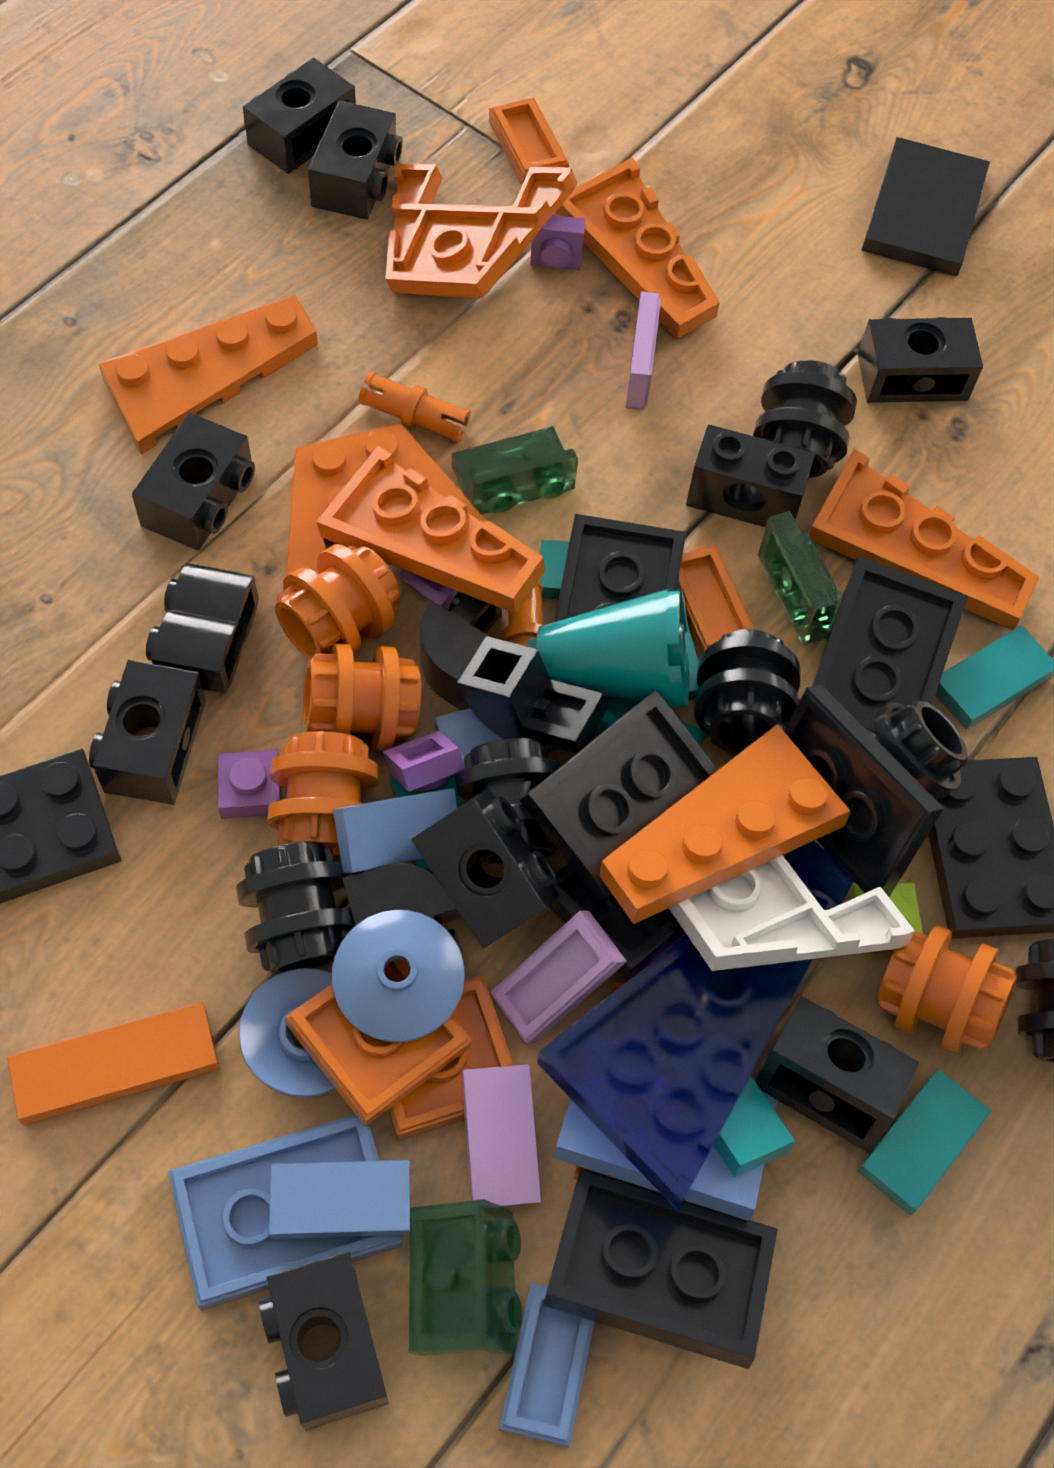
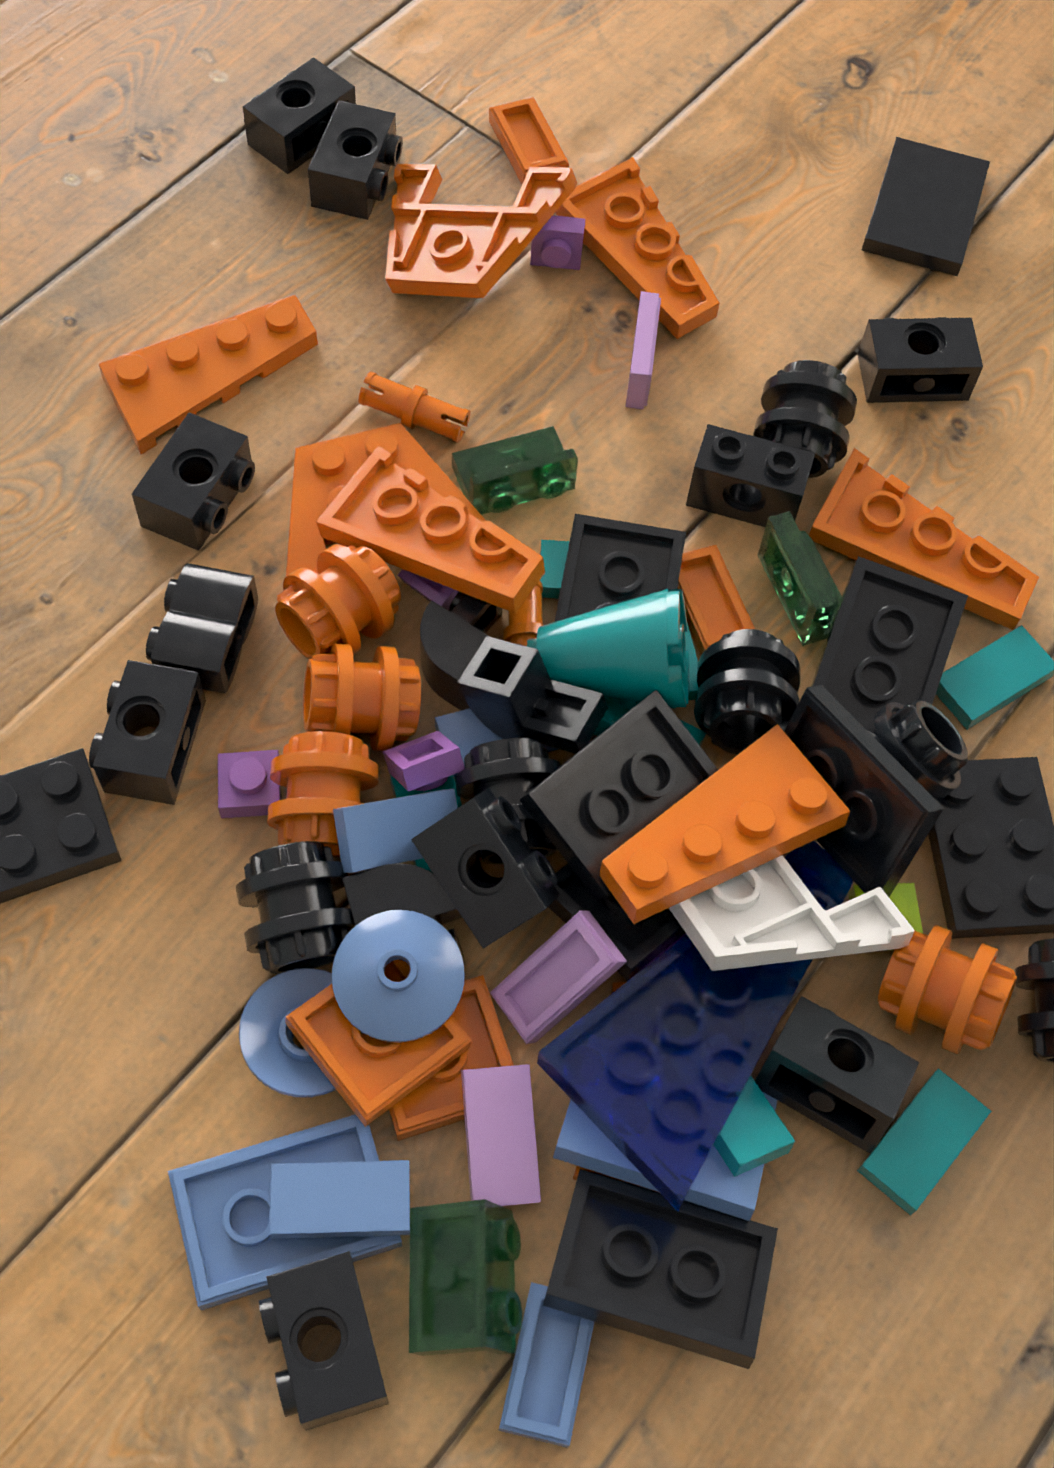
orange tile [7,1002,220,1126] -> none

